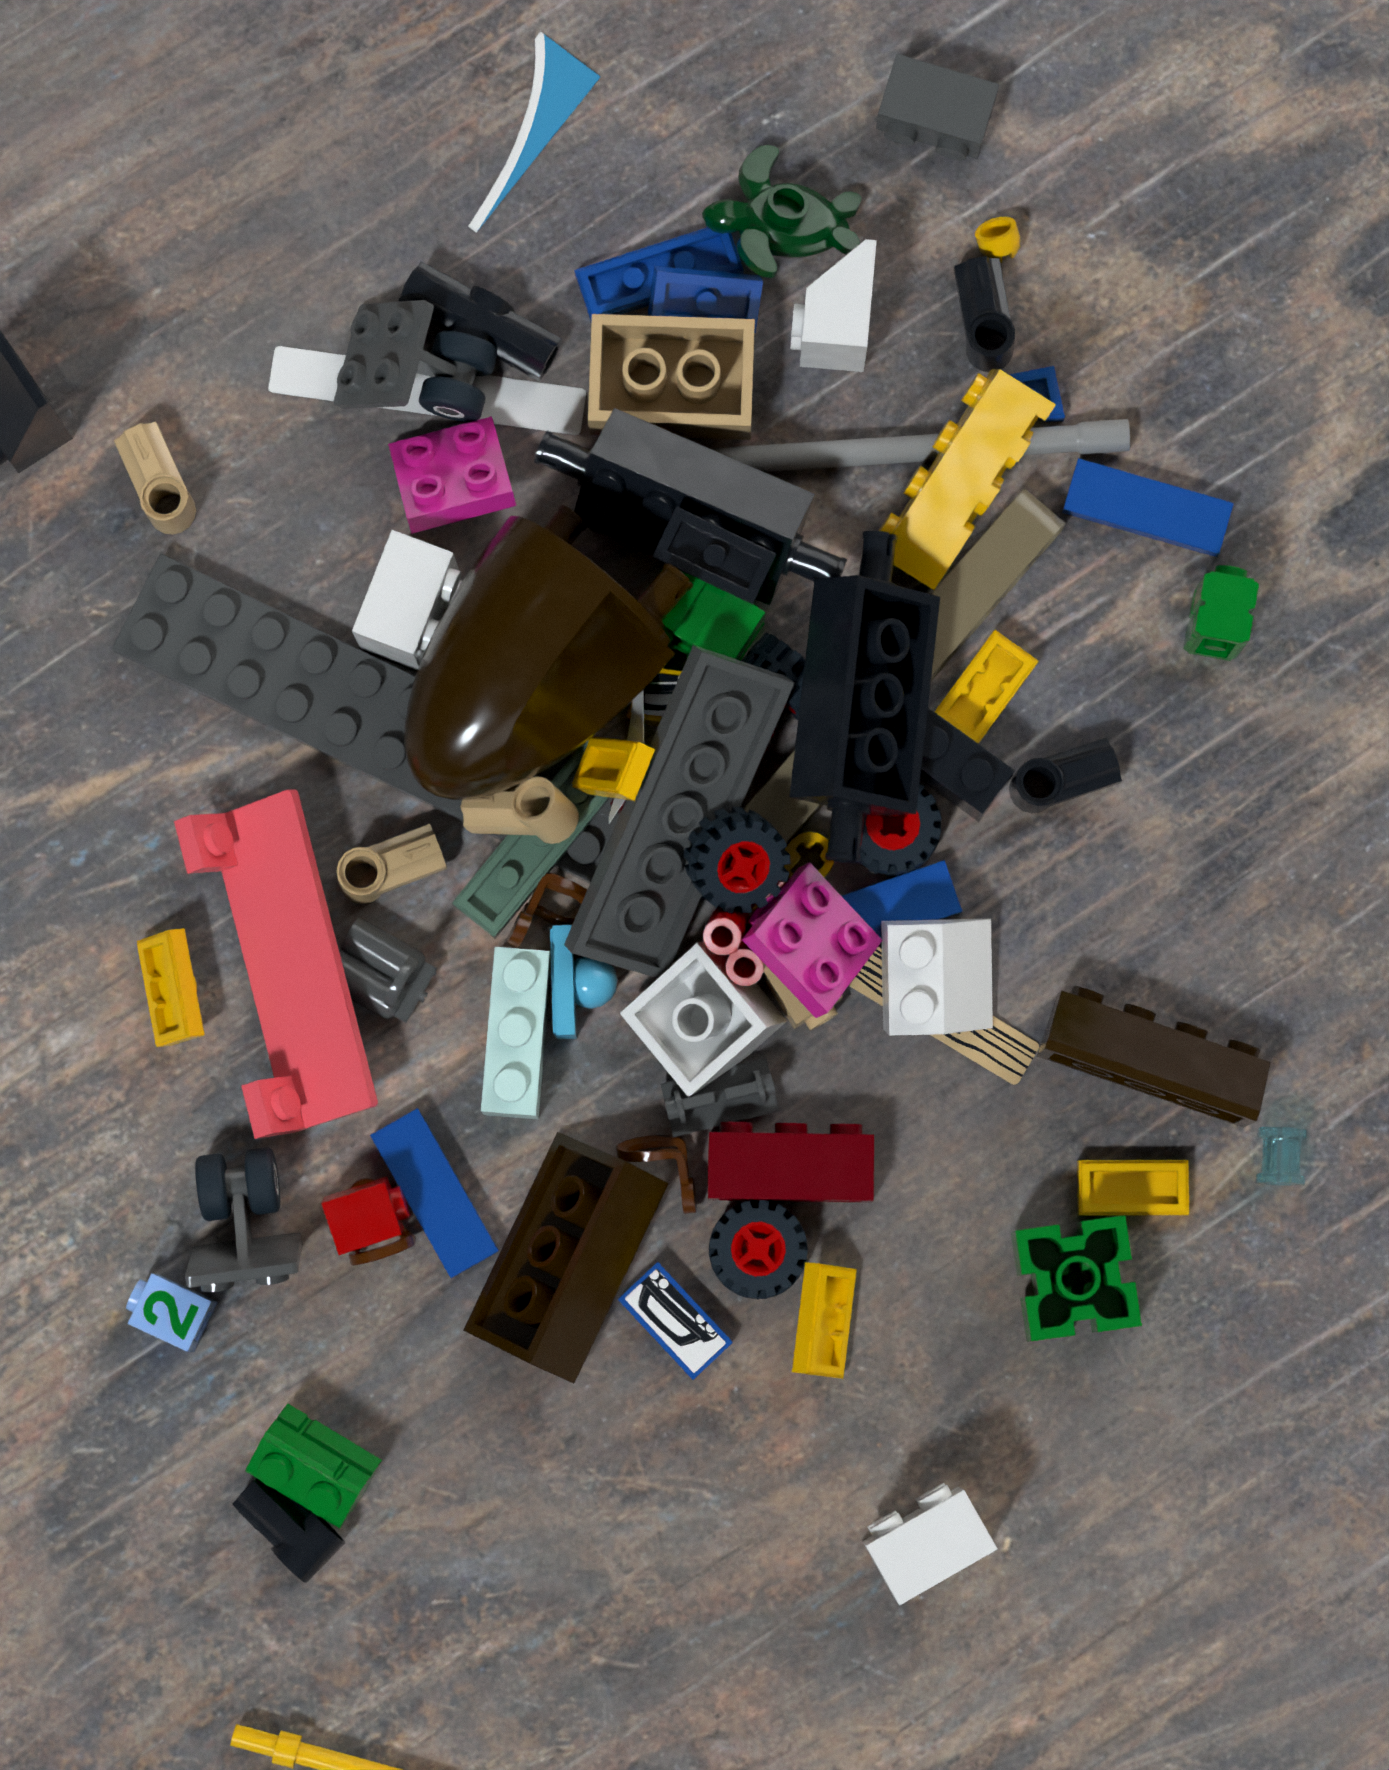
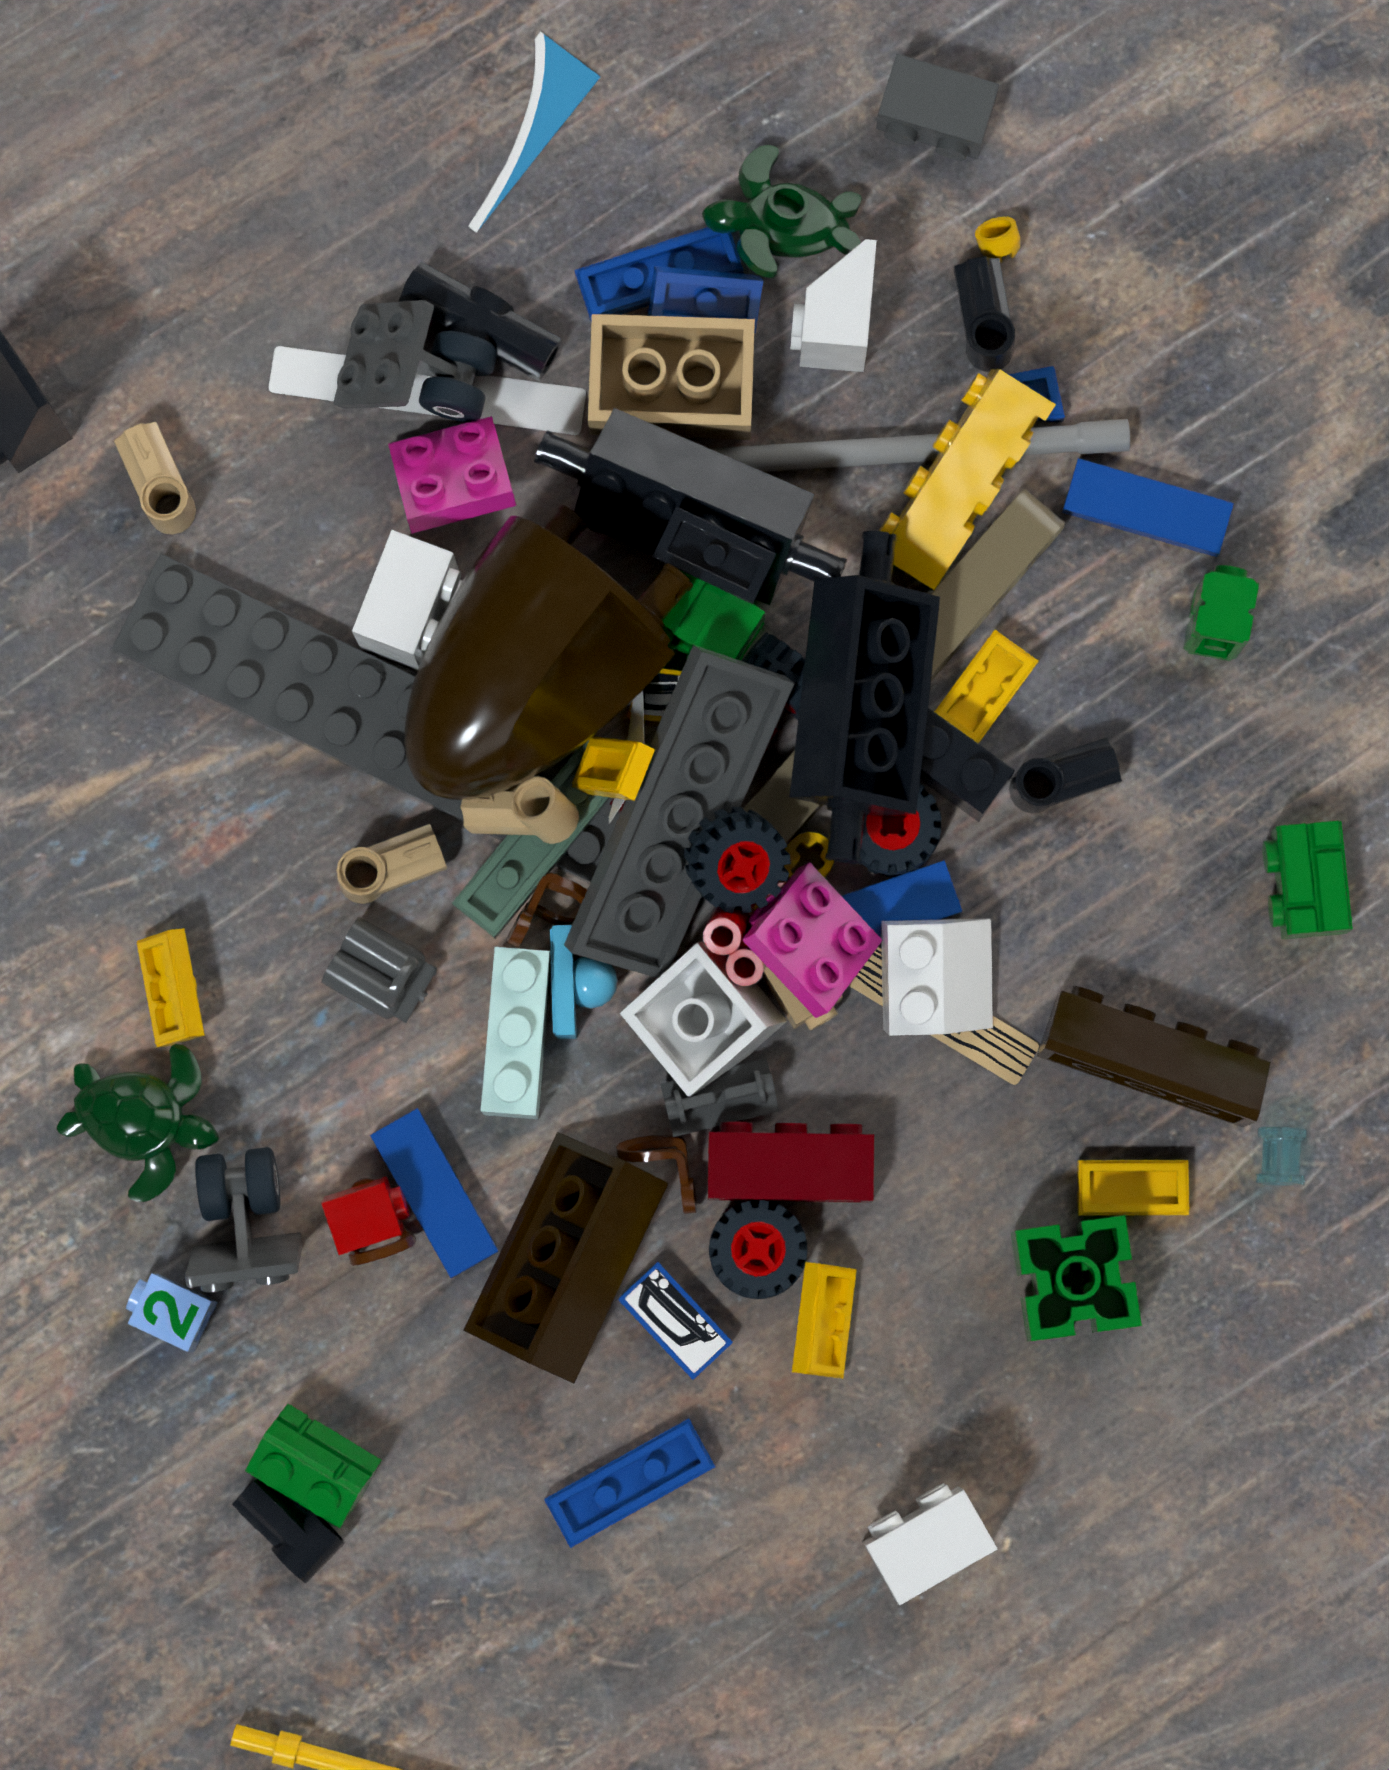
coral bracket [174,789,378,1139] -> none
none -> dark green animal [57,1044,219,1202]
none -> blue tile [544,1418,716,1548]
none -> green brick [1262,820,1353,939]

